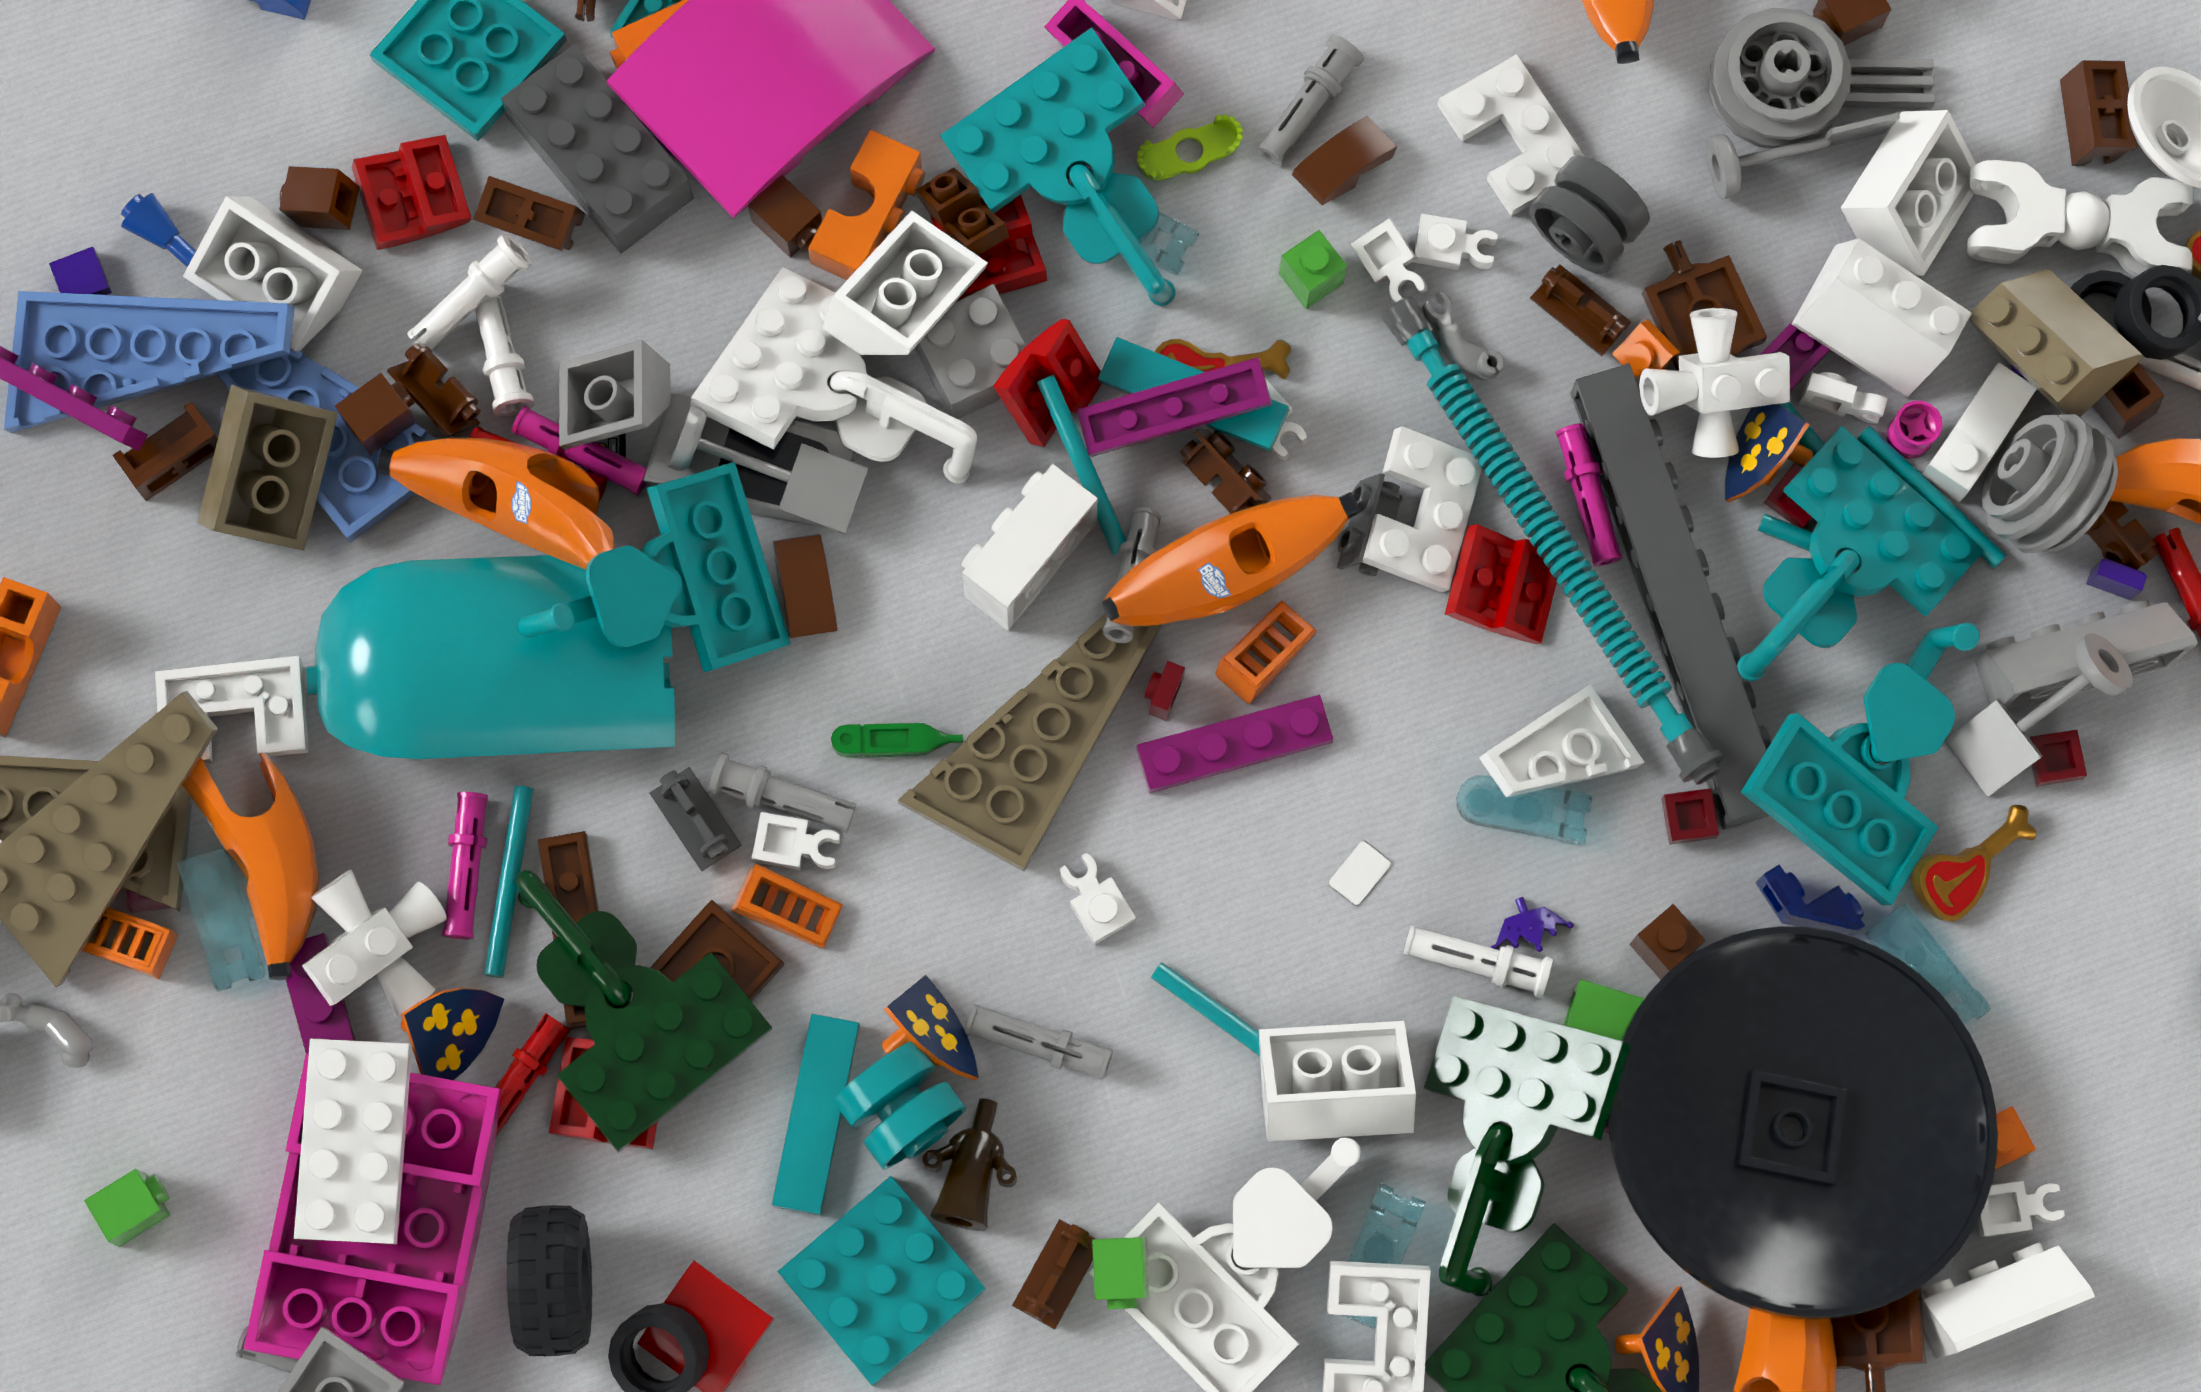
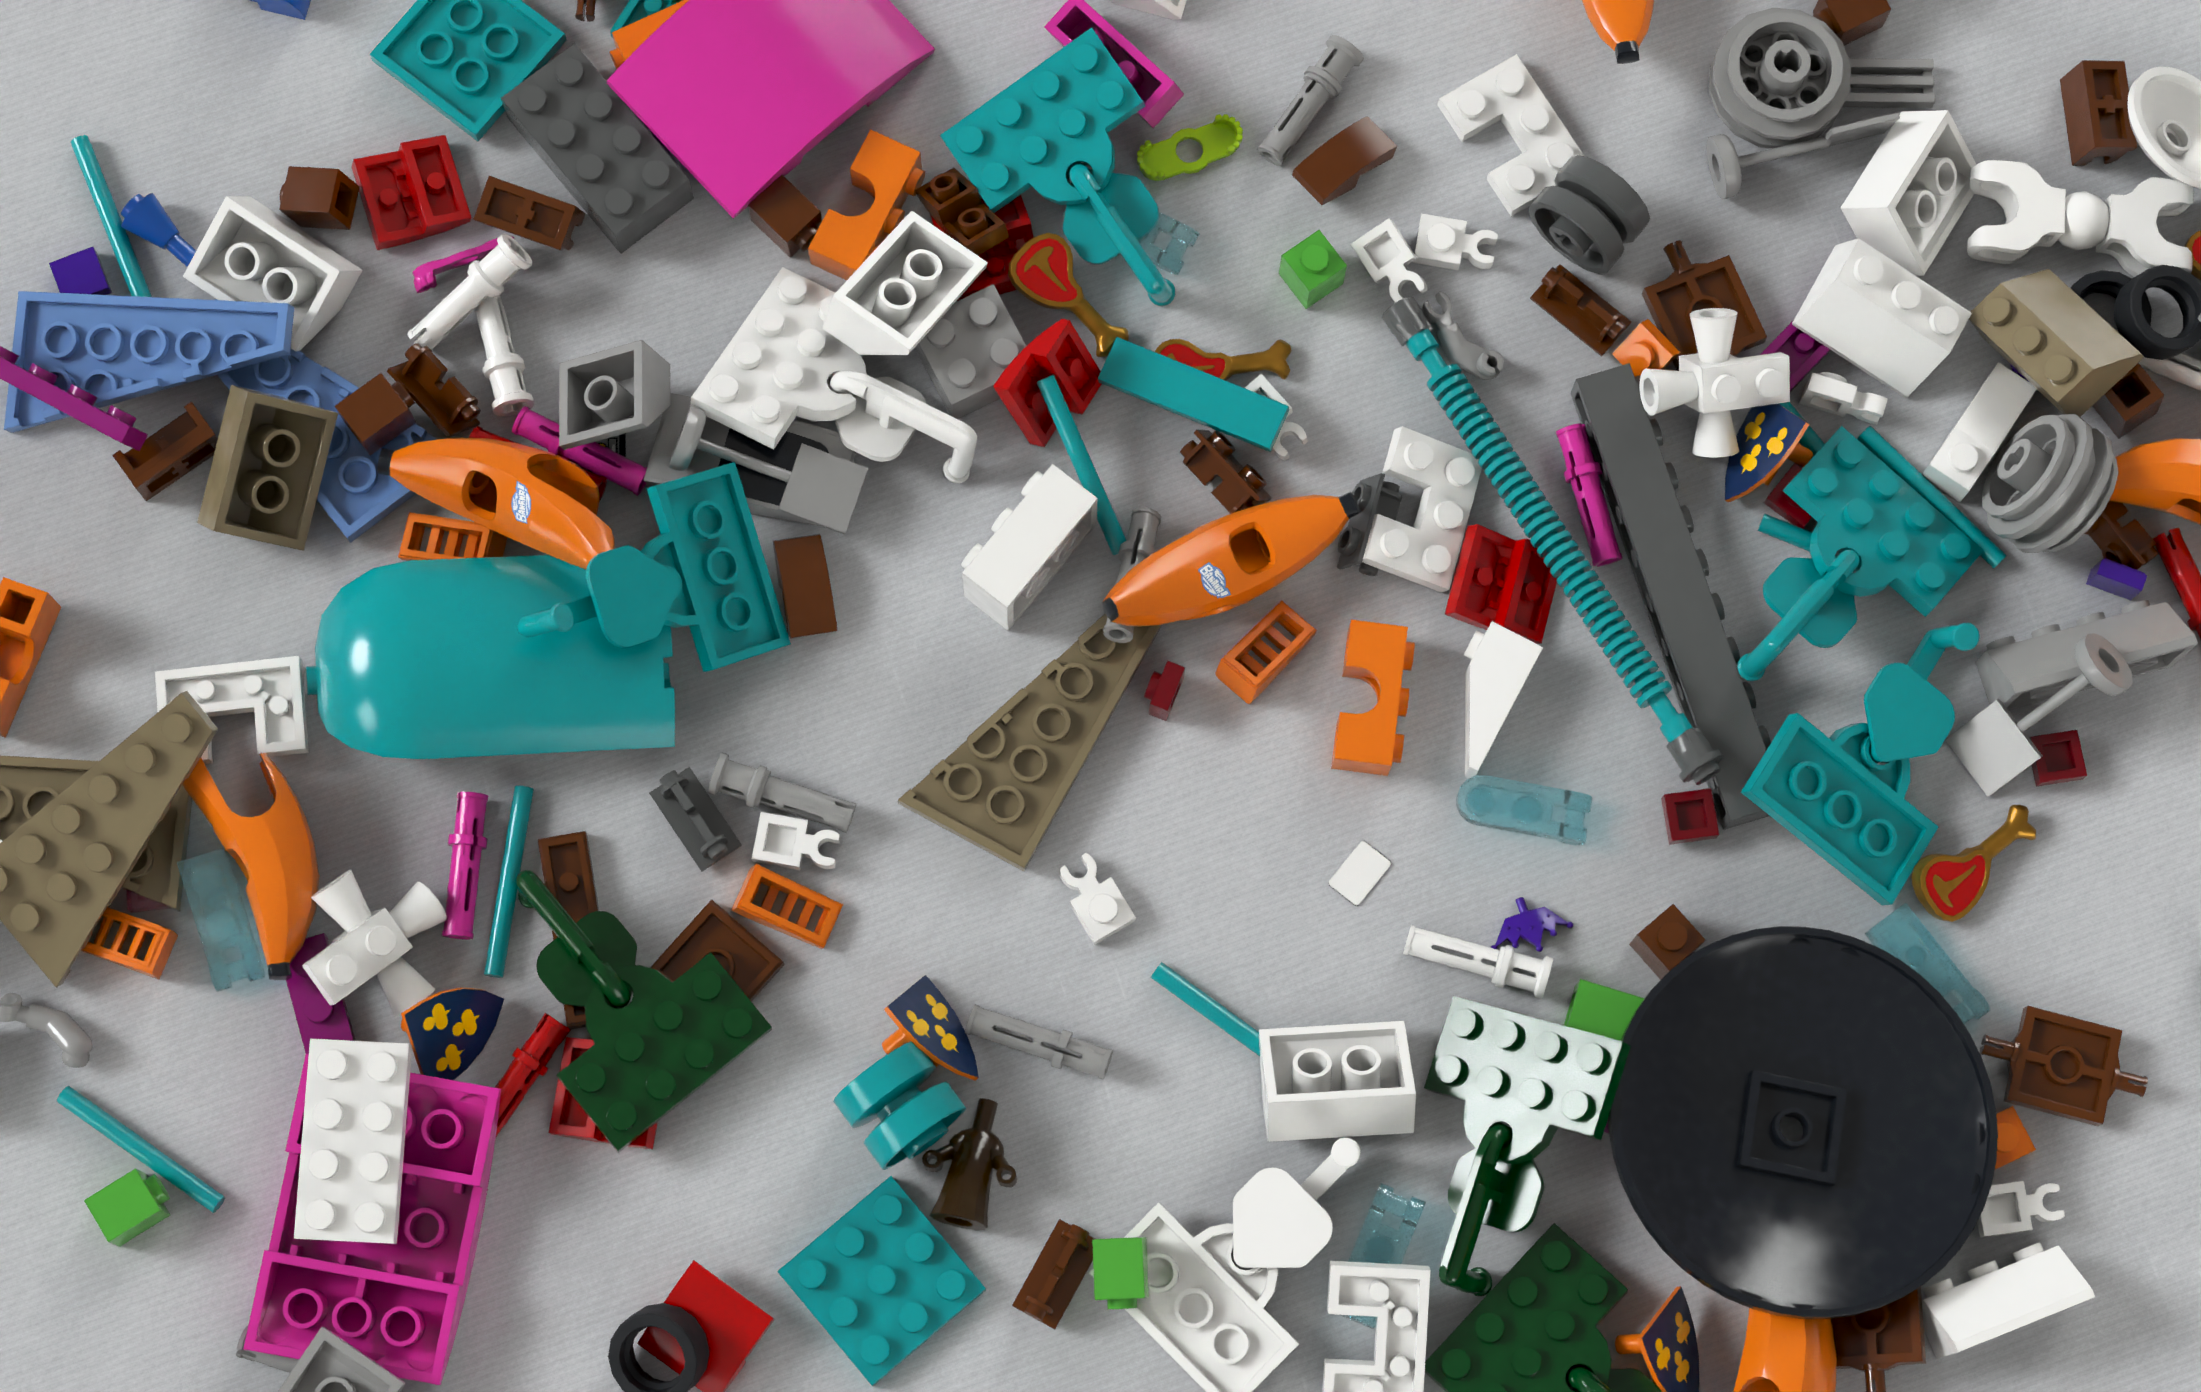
black tyre [507,1205,592,1357] -> none
teal tile [772,1013,860,1216] -> none
green piece [831,723,963,757] -> none
magenta plate [1077,357,1272,457] -> none
magenta plate [1136,694,1334,794] -> none
white wing [1479,684,1645,798] -> none
clear blue slope [1755,864,1865,936] -> none
dark pink wheel [1886,400,1943,459] -> none
none -> teal bar [57,1086,225,1213]
none -> teal bar [70,135,152,297]
none -> orange slope [398,512,507,561]
none -> dark pink piece [412,236,515,293]
none -> pearl gold piece [1008,233,1129,357]
none -> orange arch [1331,619,1415,776]
none -> white slope [1464,621,1543,781]
none -> reddish brown plate [1980,1006,2148,1126]

